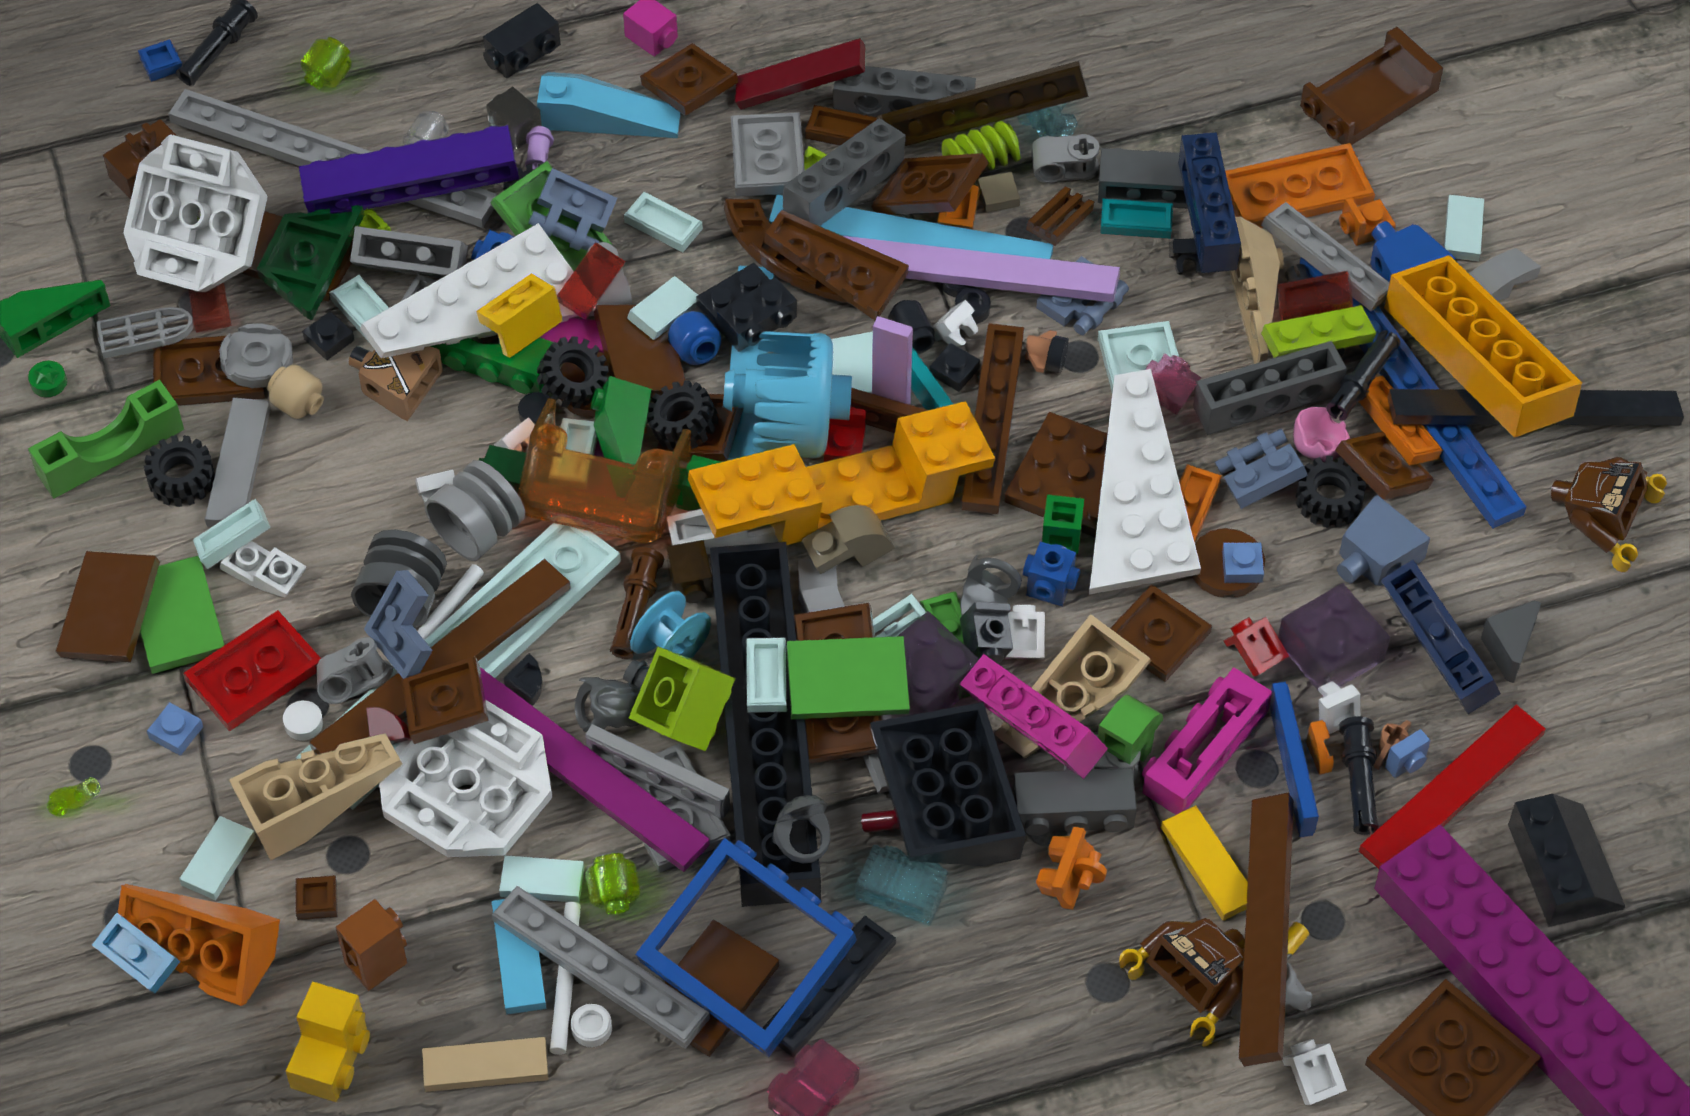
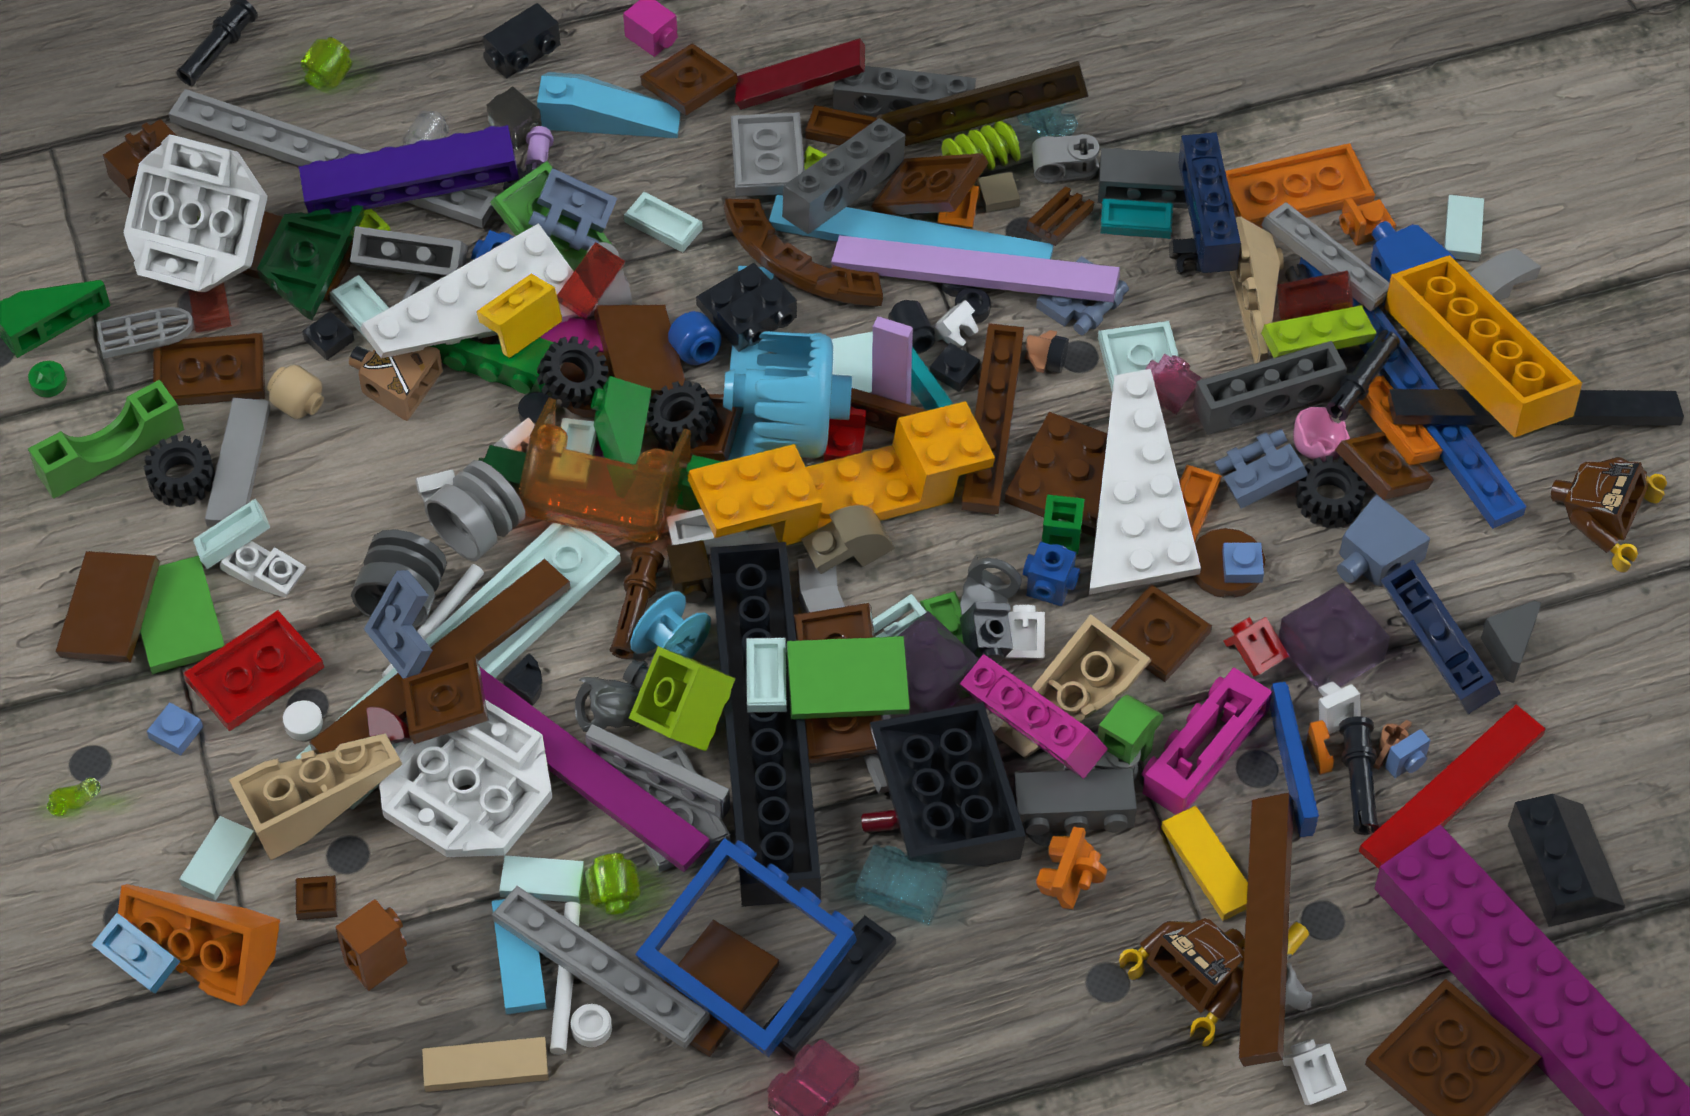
blue tile [138,39,182,82] -> none
light grey tile [219,323,293,388] -> none
yellow brick [286,981,370,1102] -> none
light grey piece [317,637,393,704] -> none
light aqua tile [627,276,698,340] -> none
reddish brown wing [764,210,909,321] -> none
dark grey piece [772,795,831,863] -> none
reddish brown panel [1300,26,1443,145] -> none

